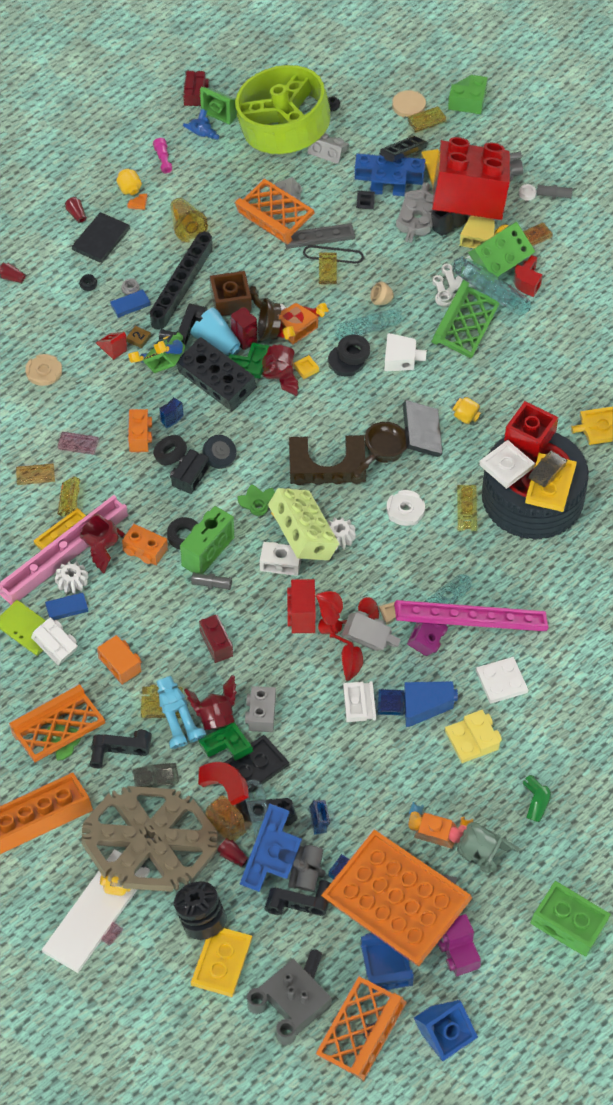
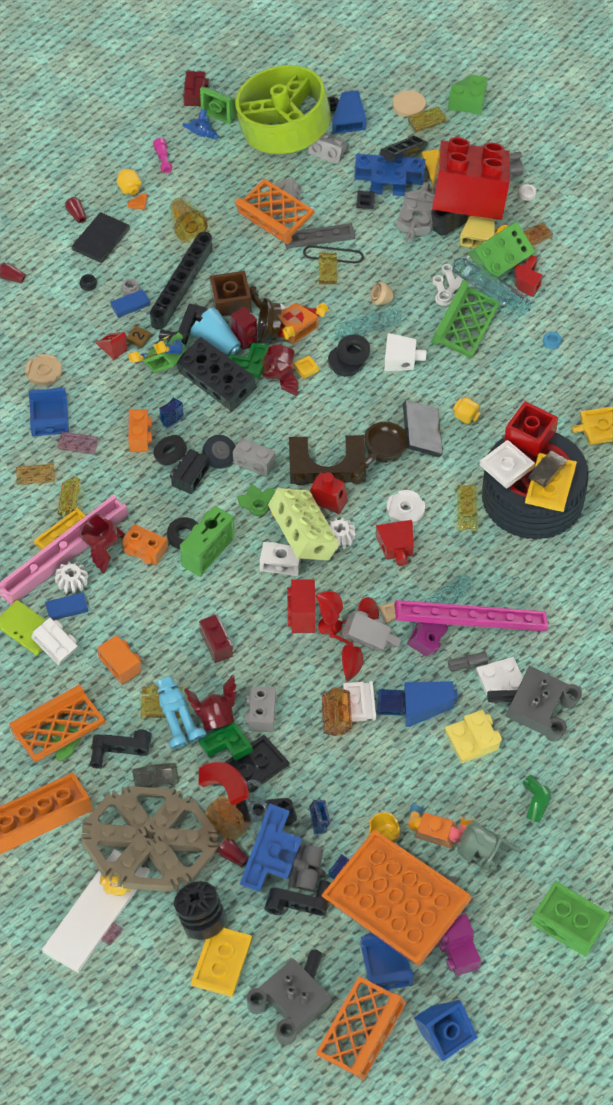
dark grey pin [191,572,232,590] -> none
dark grey pin [537,184,573,199] -> none
none -> blue panel [28,388,69,437]
none -> light grey brick [233,438,275,477]
none -> red torso [310,472,348,515]
none -> clear orange brick [322,687,352,736]
none -> blue slope [332,90,366,134]
none -> yellow hair [368,812,400,843]
none -> red torso [375,520,414,566]
none -> dark grey axle [448,651,488,671]
none -> dark grey piece [487,665,582,742]
none -> dark azure tile [543,332,562,349]

